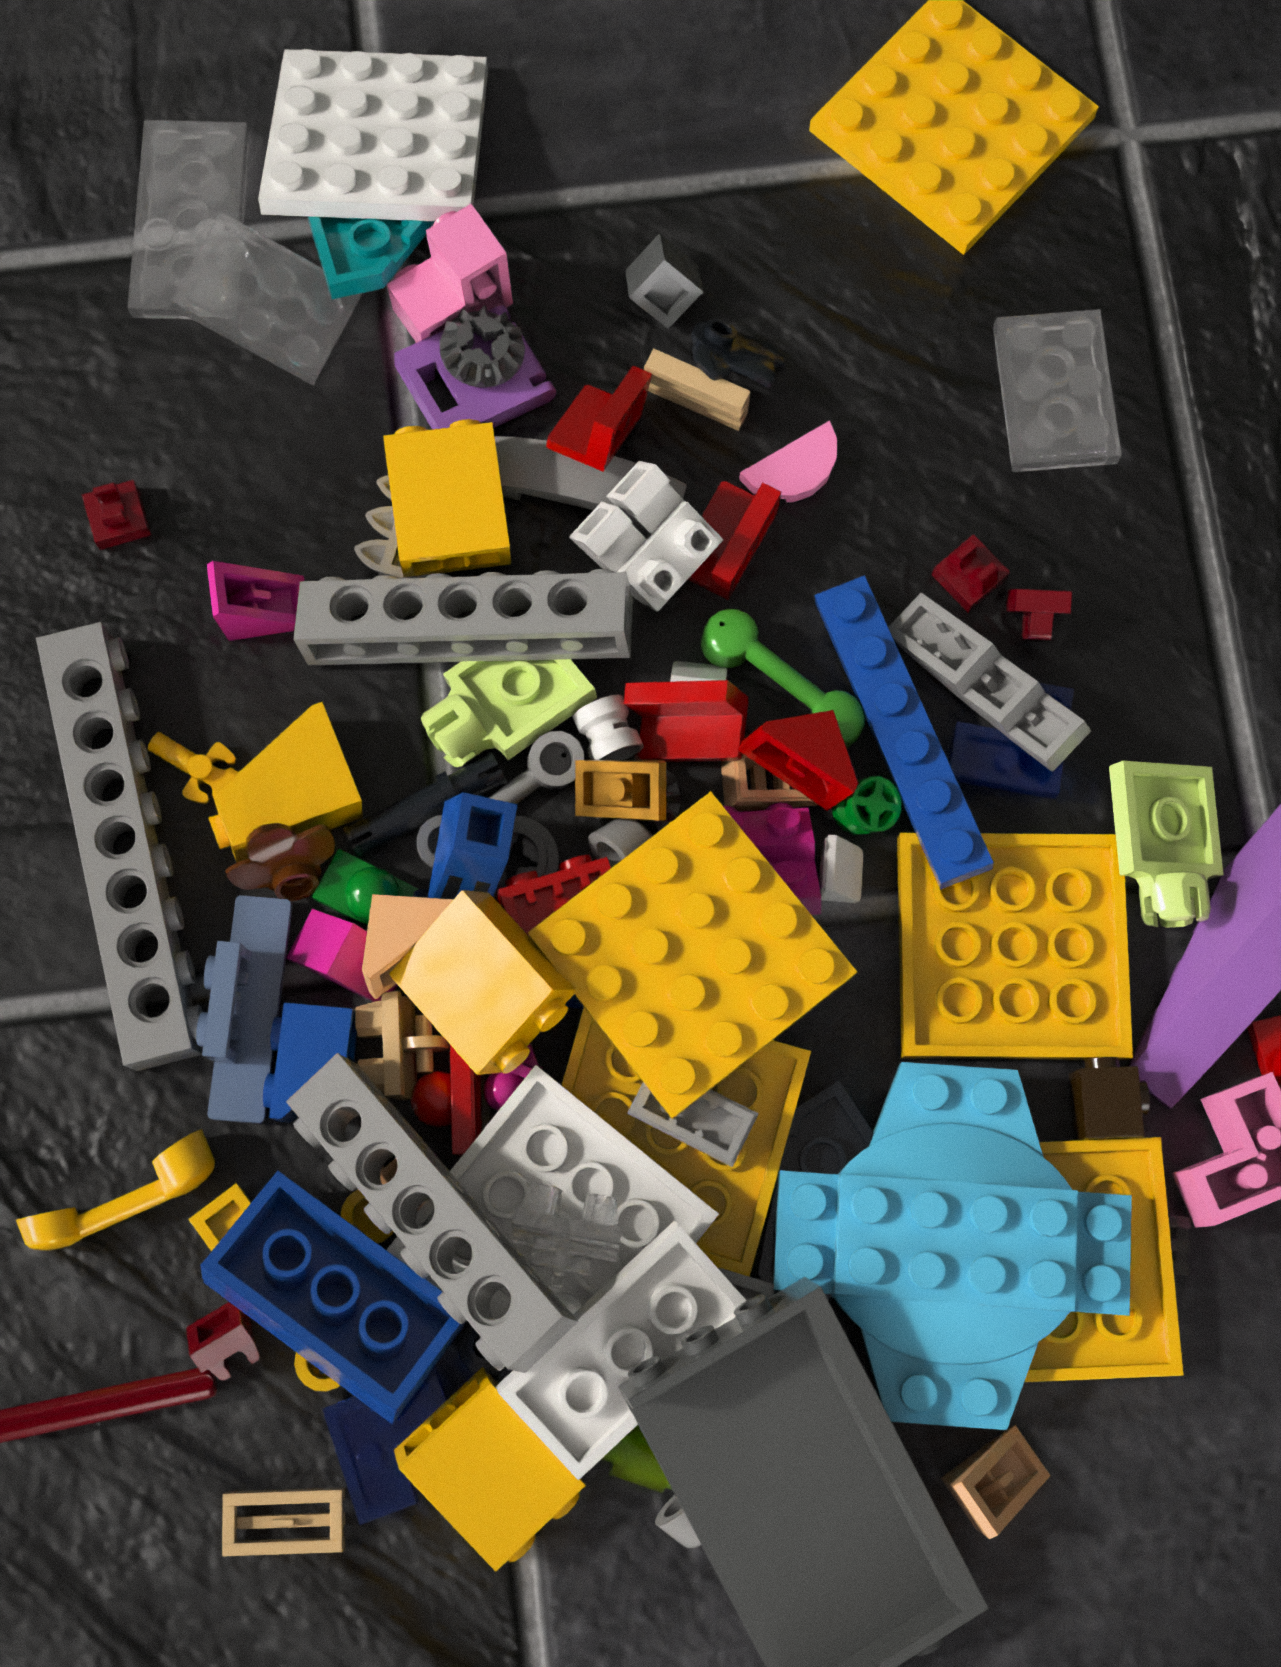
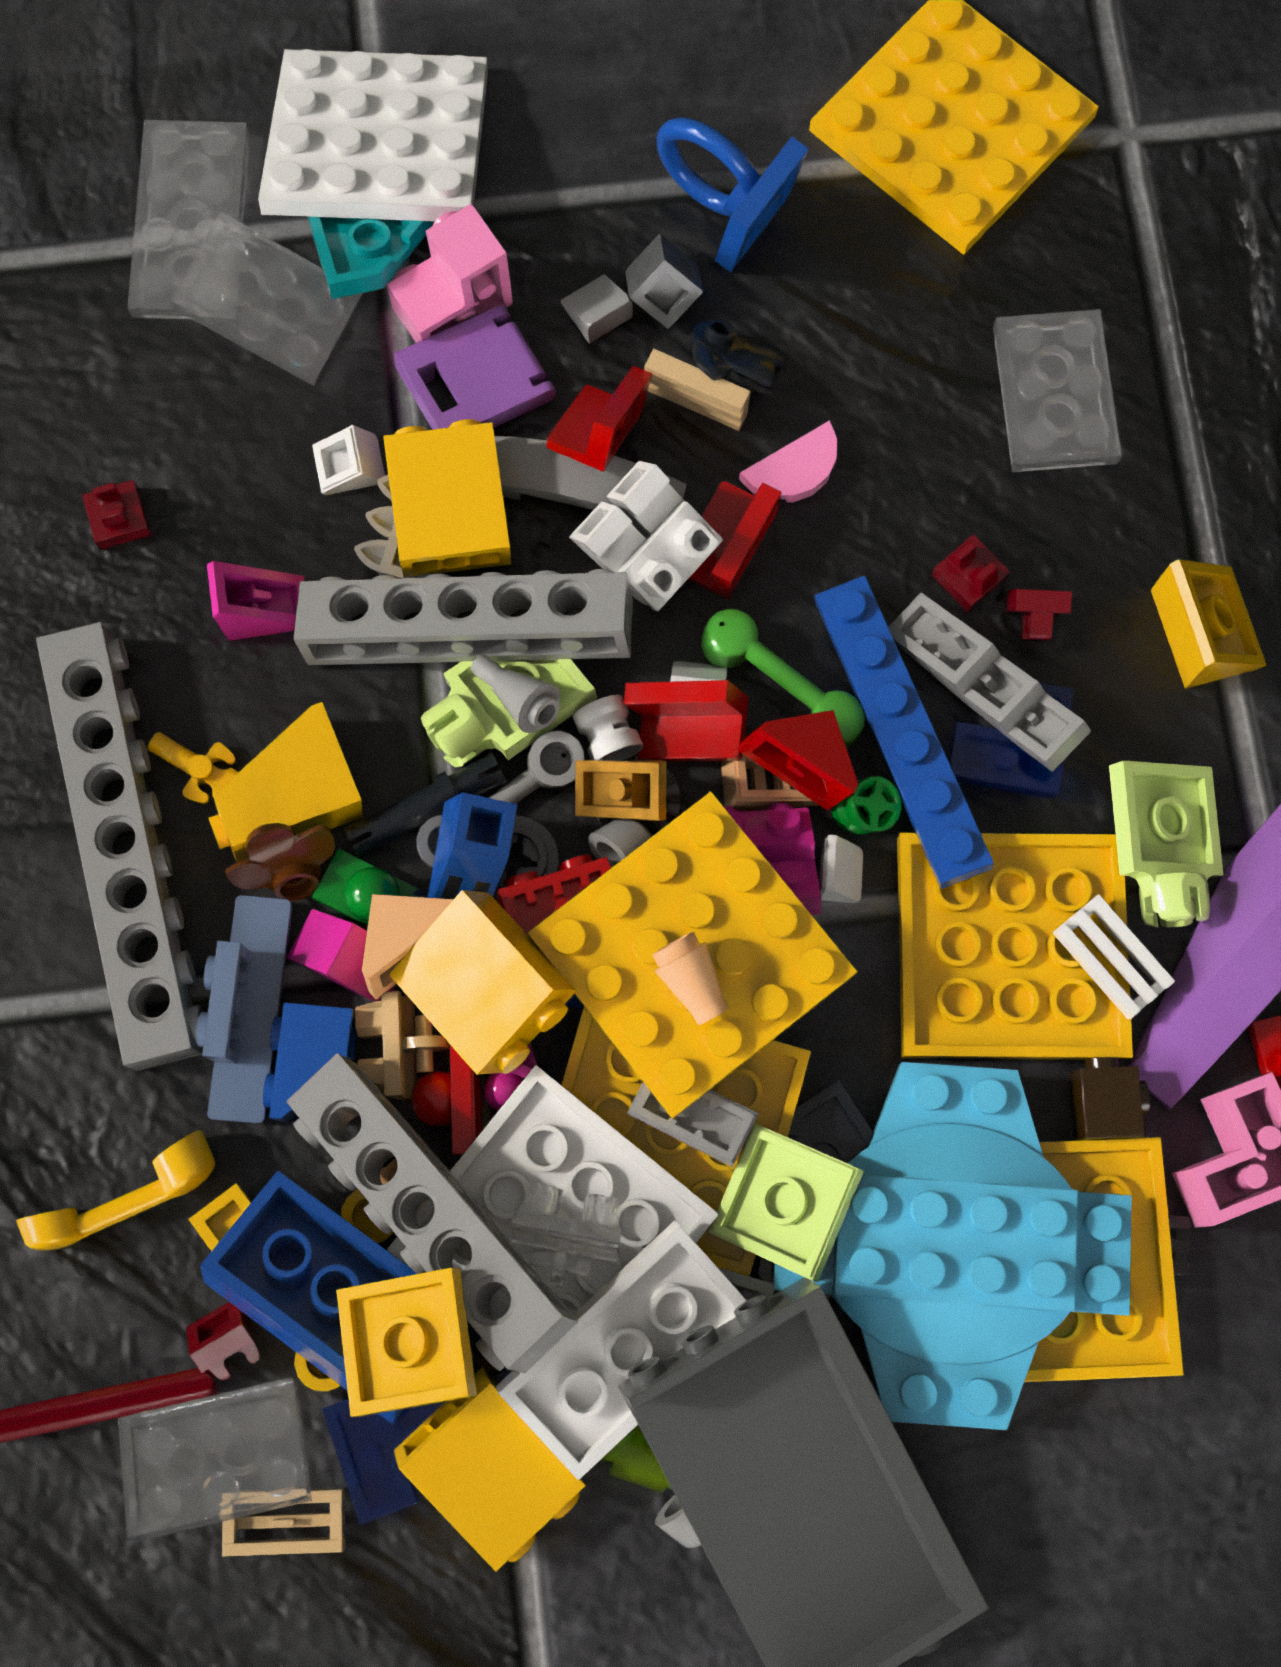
dark grey gear [440,305,525,388] -> none
light nougat slope [941,1425,1051,1539] -> none
none -> clear plate [118,1378,312,1542]
none -> white slope [312,425,385,495]
none -> yellow hinge [336,1267,477,1417]
none -> light grey cone [471,655,560,733]
none -> light grey slope [561,274,633,344]
none -> light nougat cone [652,932,729,1025]
none -> blue tile [656,117,809,273]
none -> yellowish green tile [709,1123,864,1282]
none -> white tile [1052,894,1175,1020]
none -> yellow slope [1151,559,1267,689]

